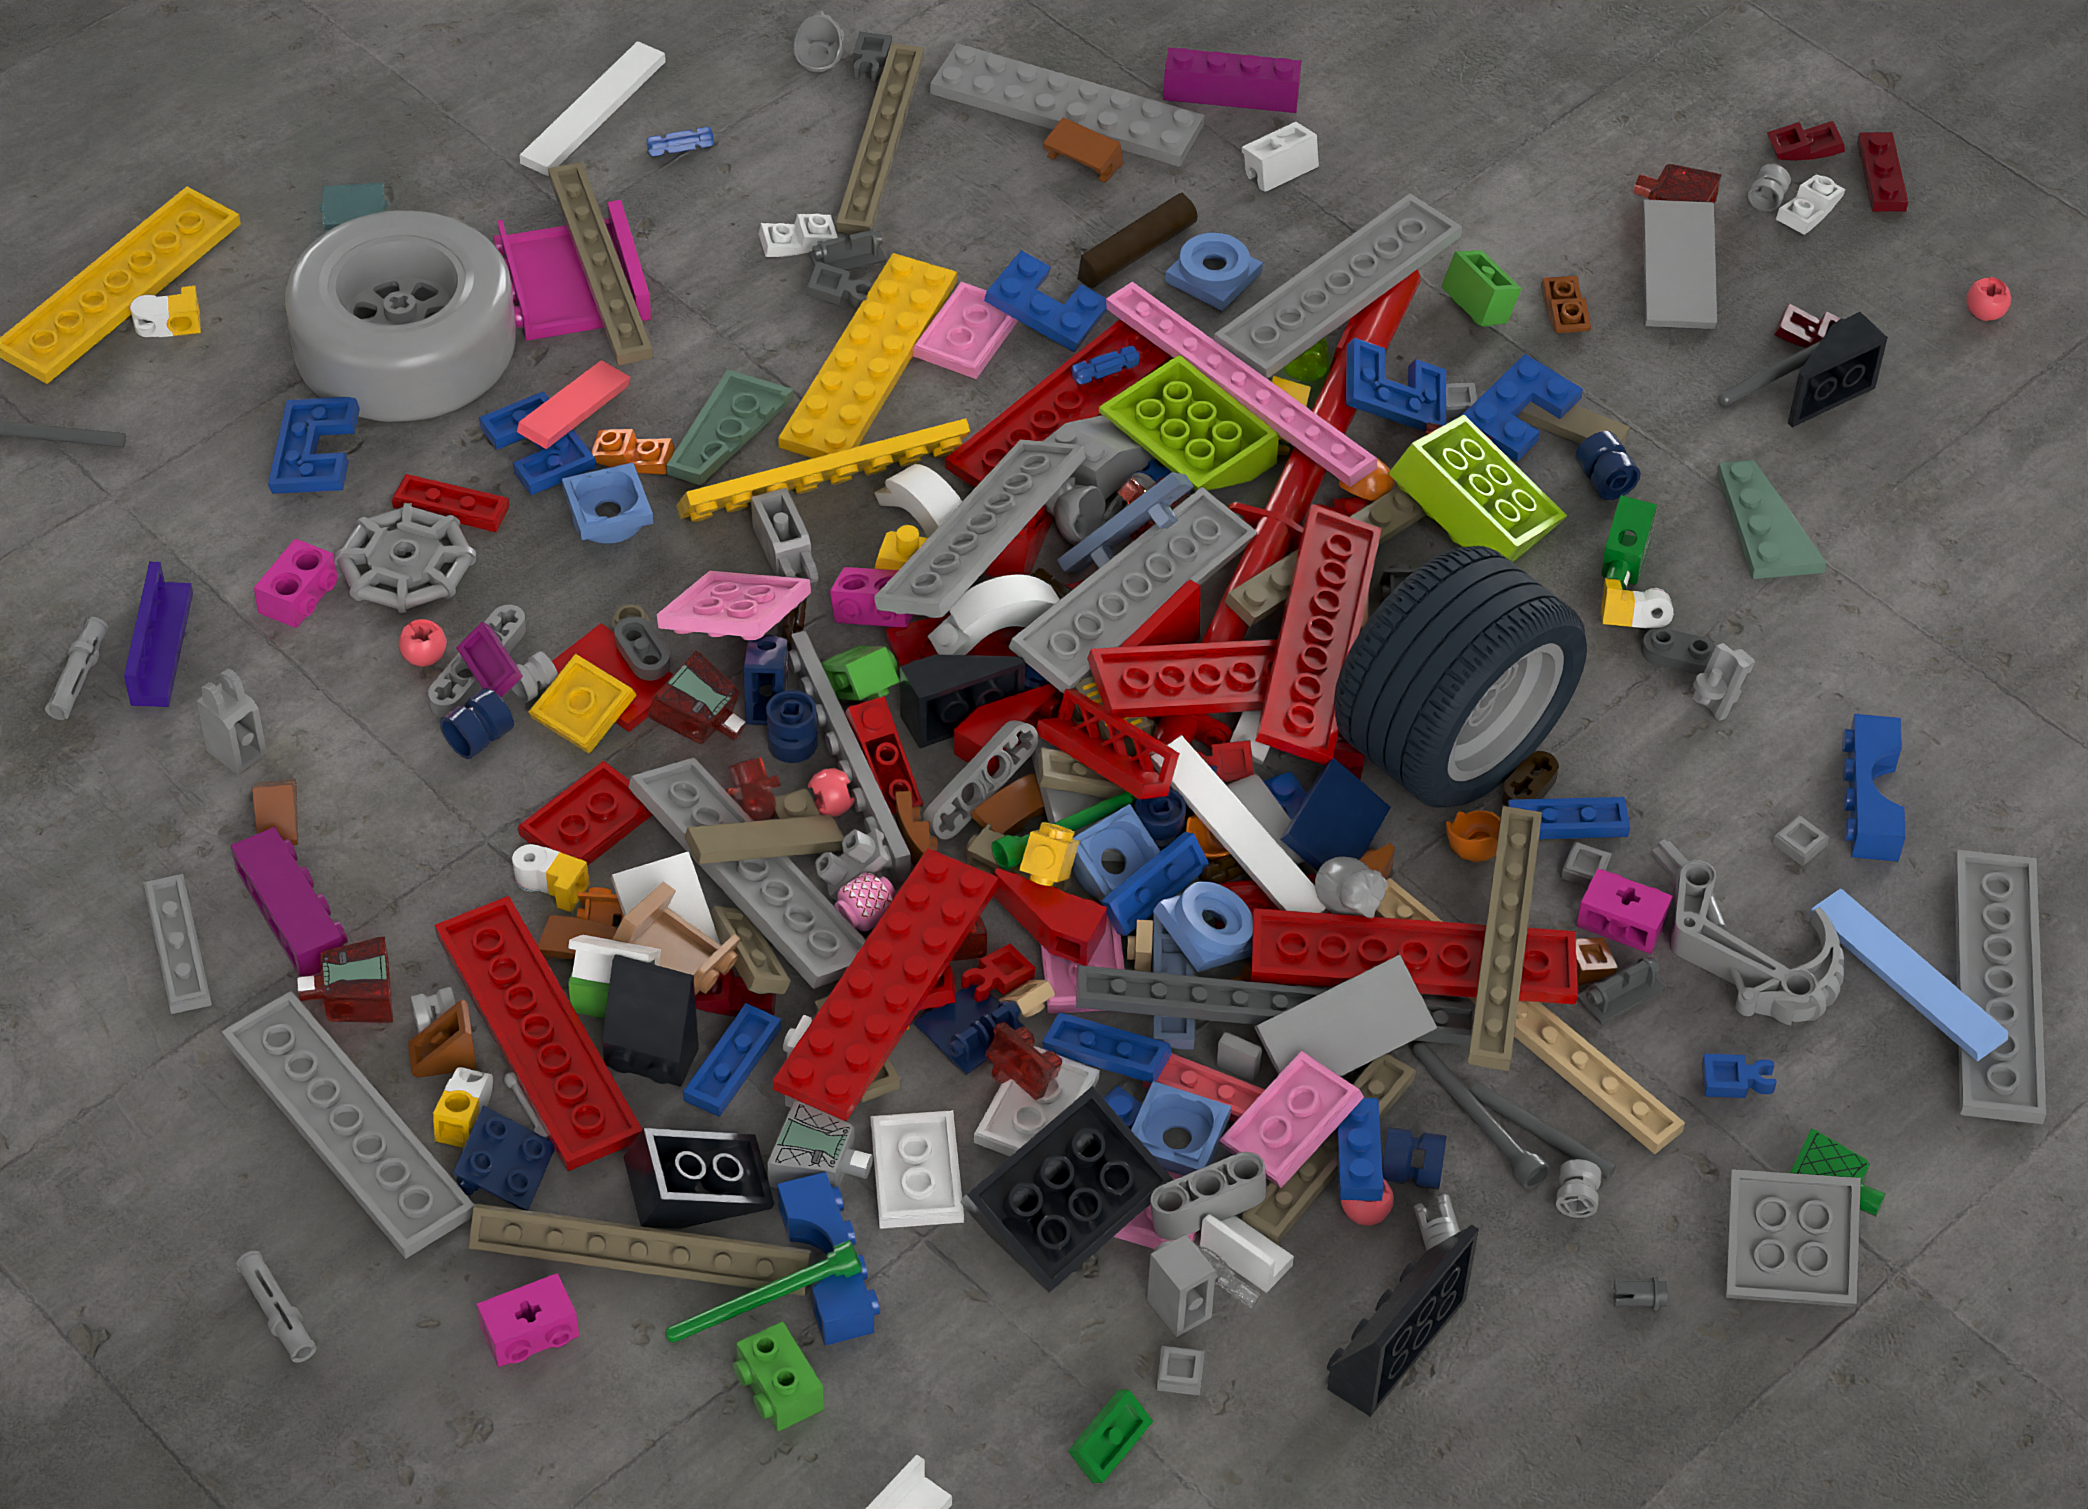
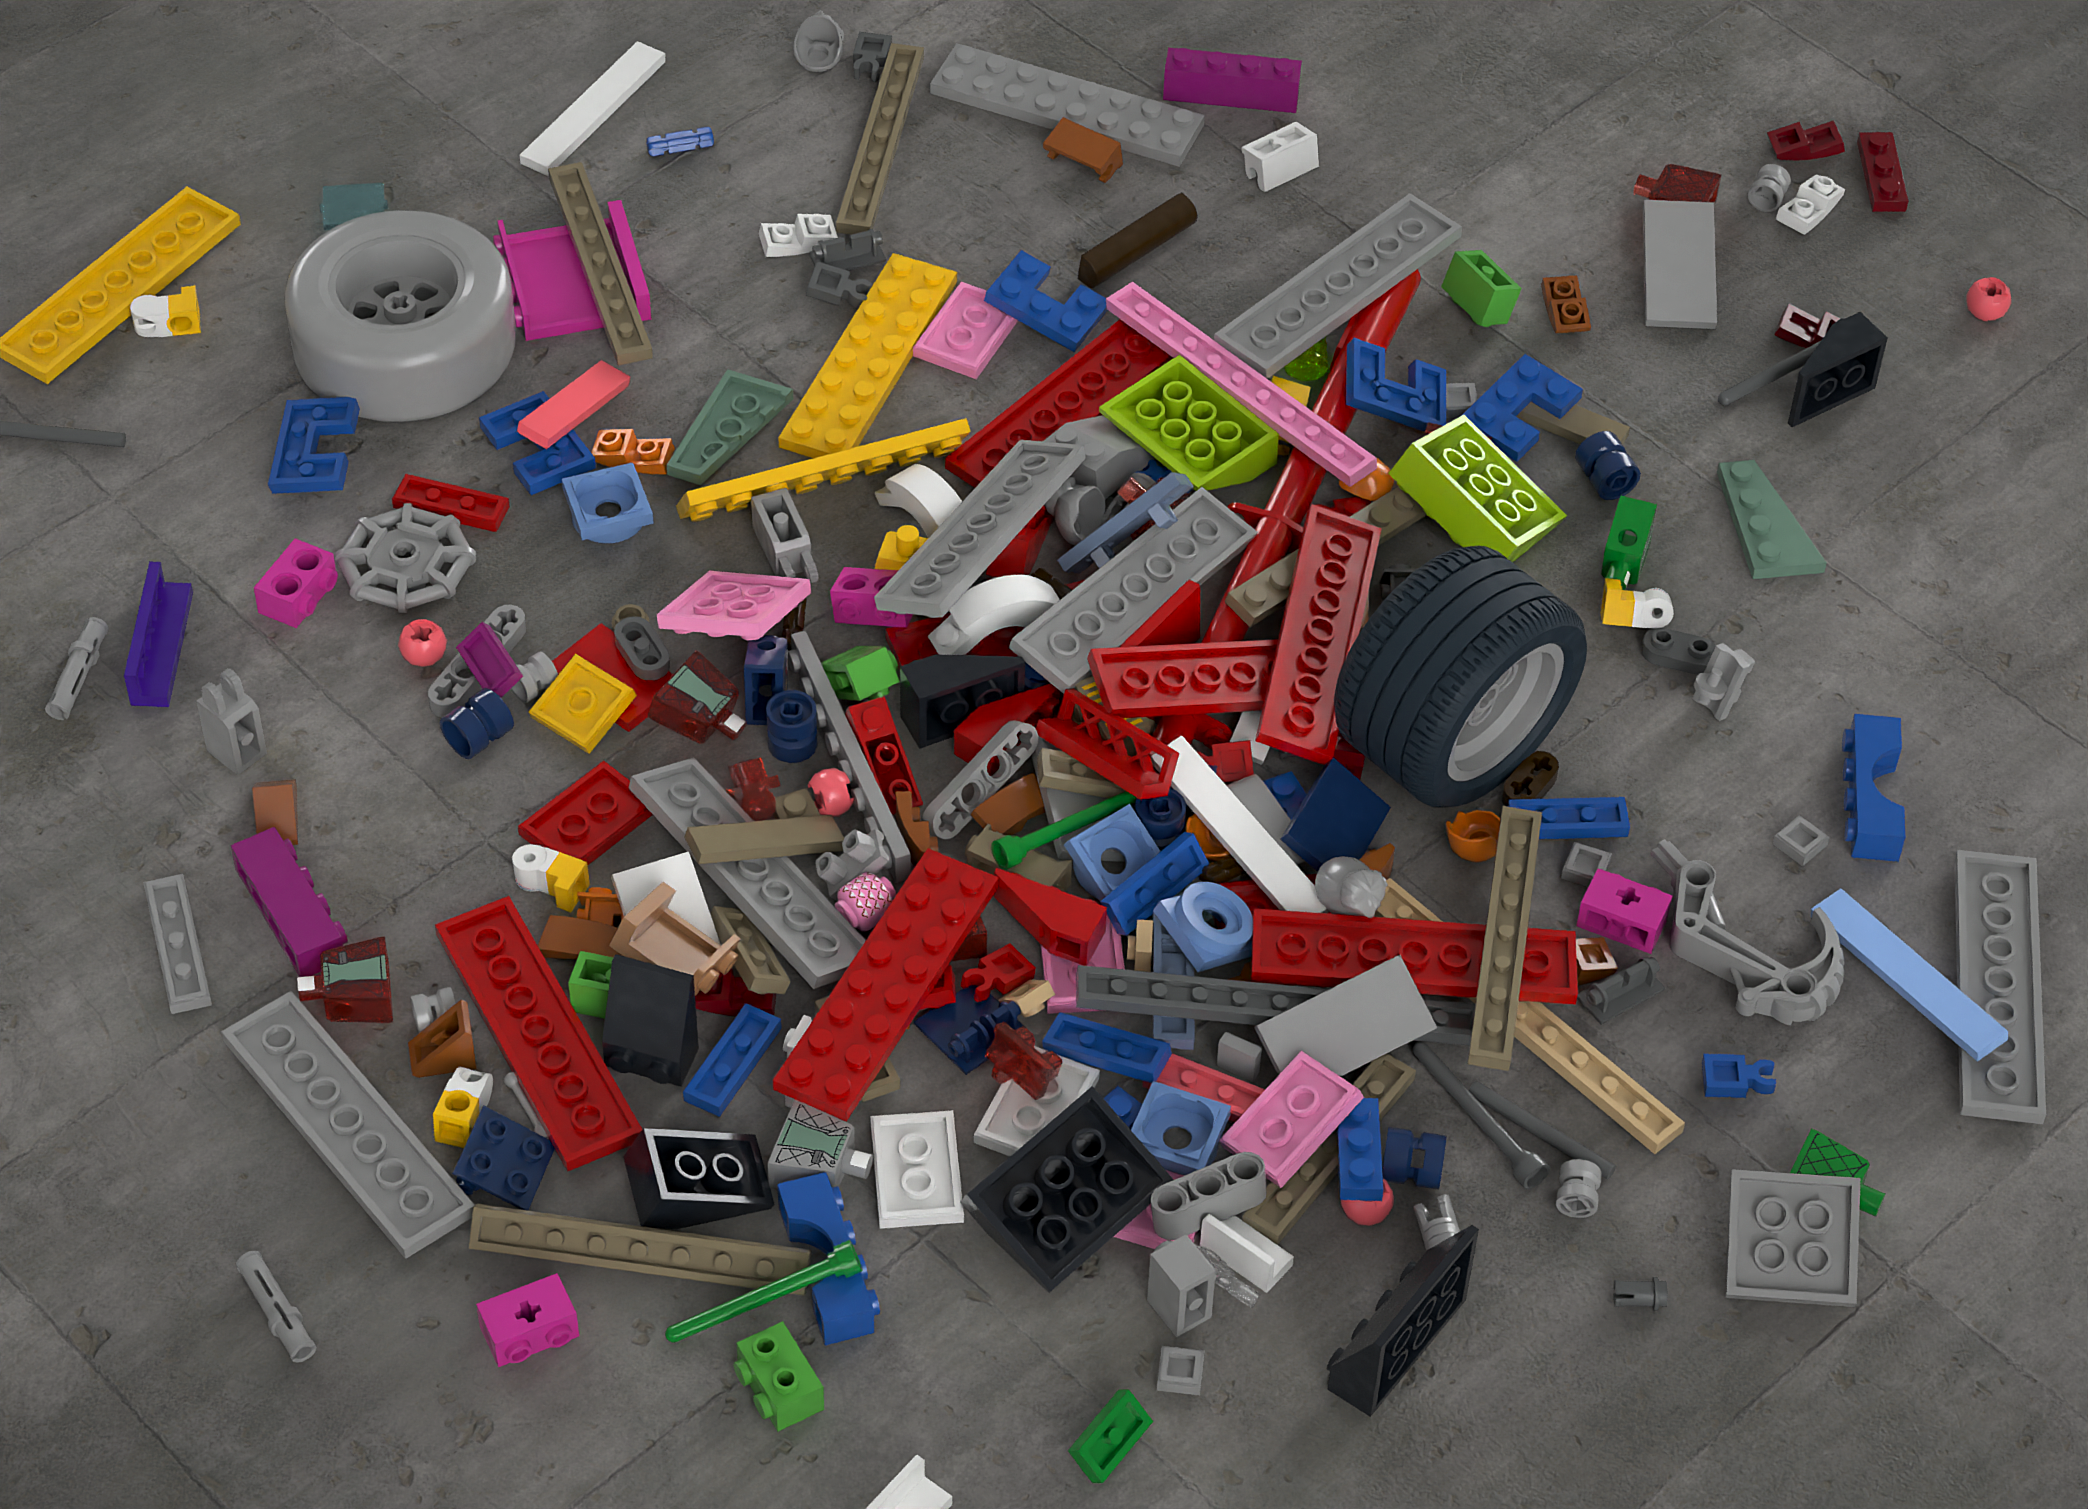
white panel [568,935,661,984] -> none
yellow brick [1020,822,1080,886] -> none
blue axle [1071,346,1139,385] -> none
medium blue piece [1165,233,1263,311] -> none

